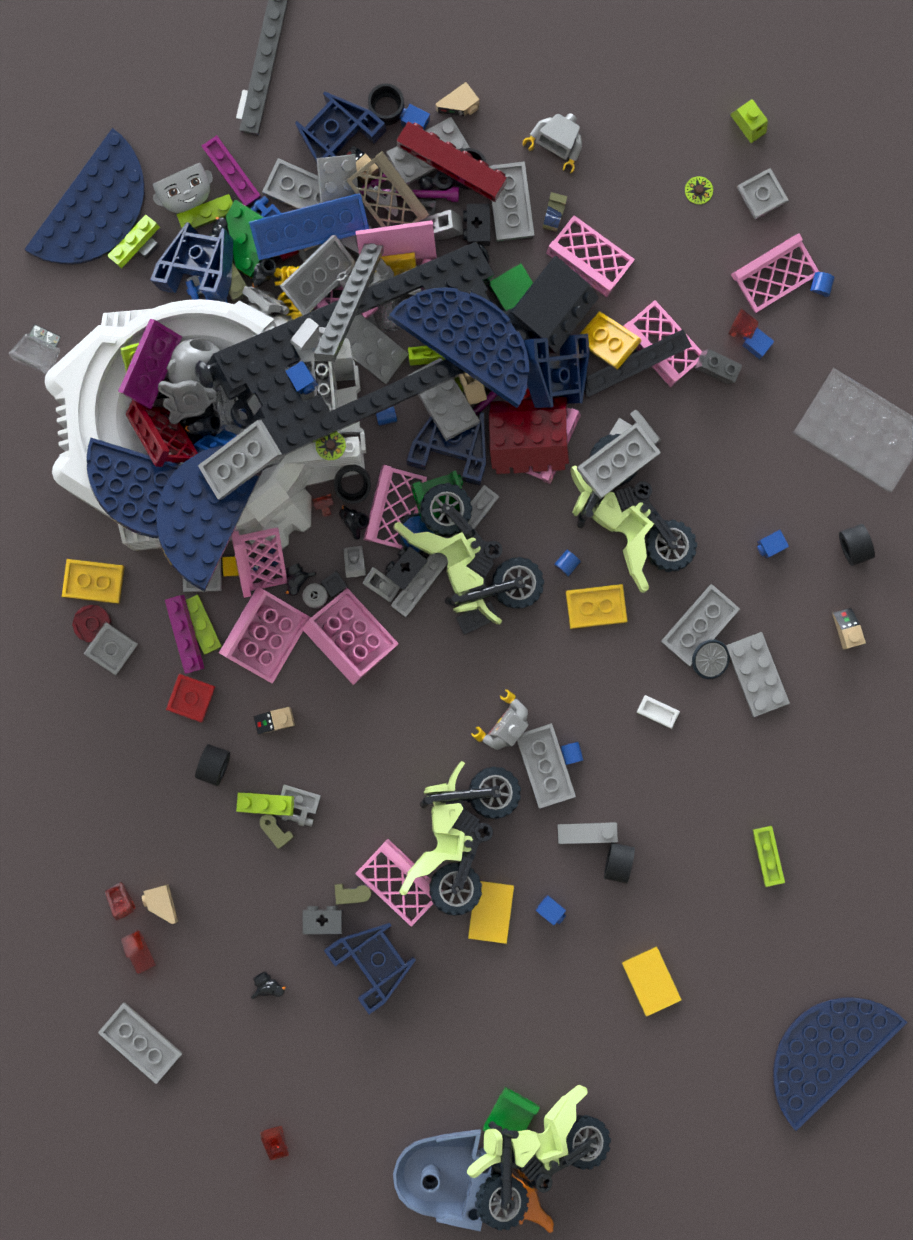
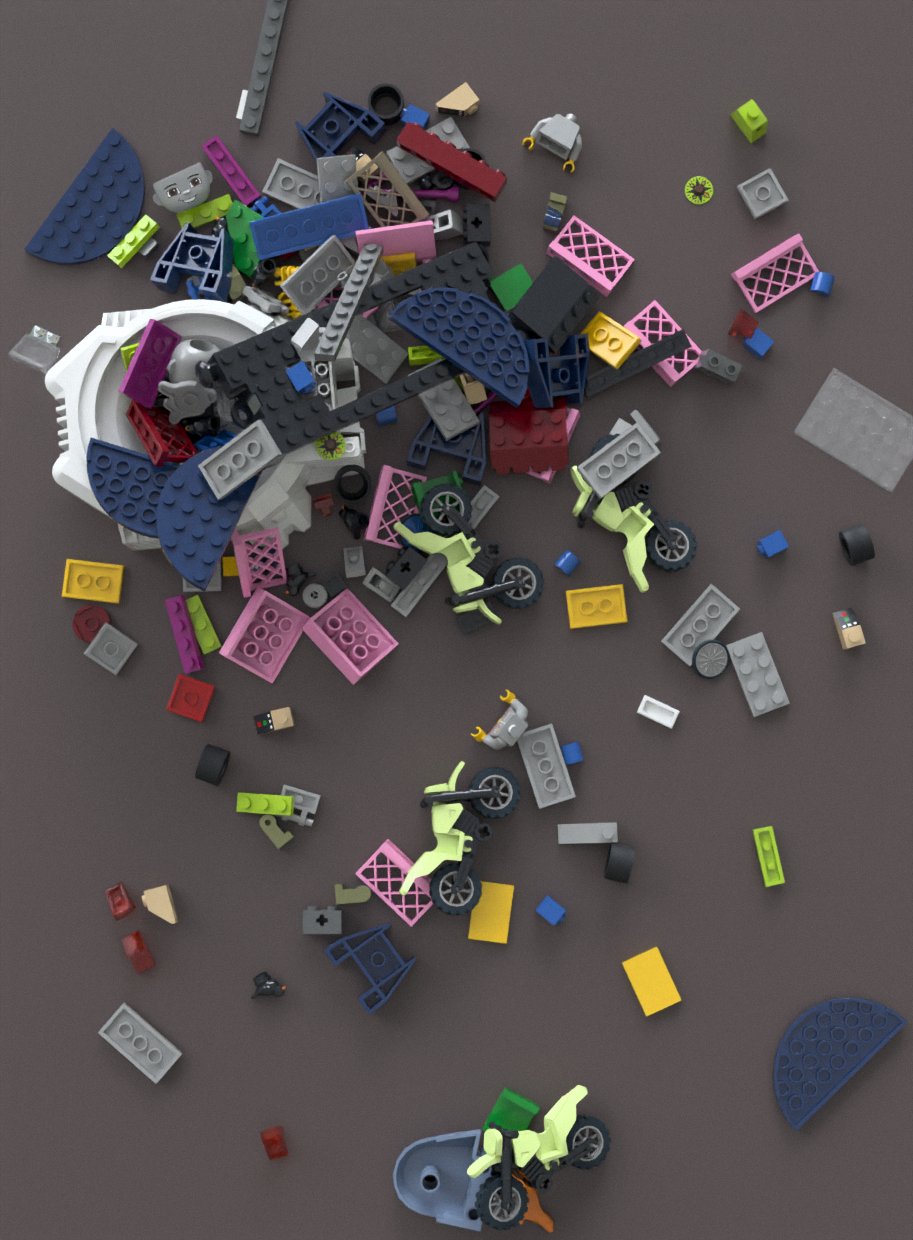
light grey plate [489,161,534,242] -> none

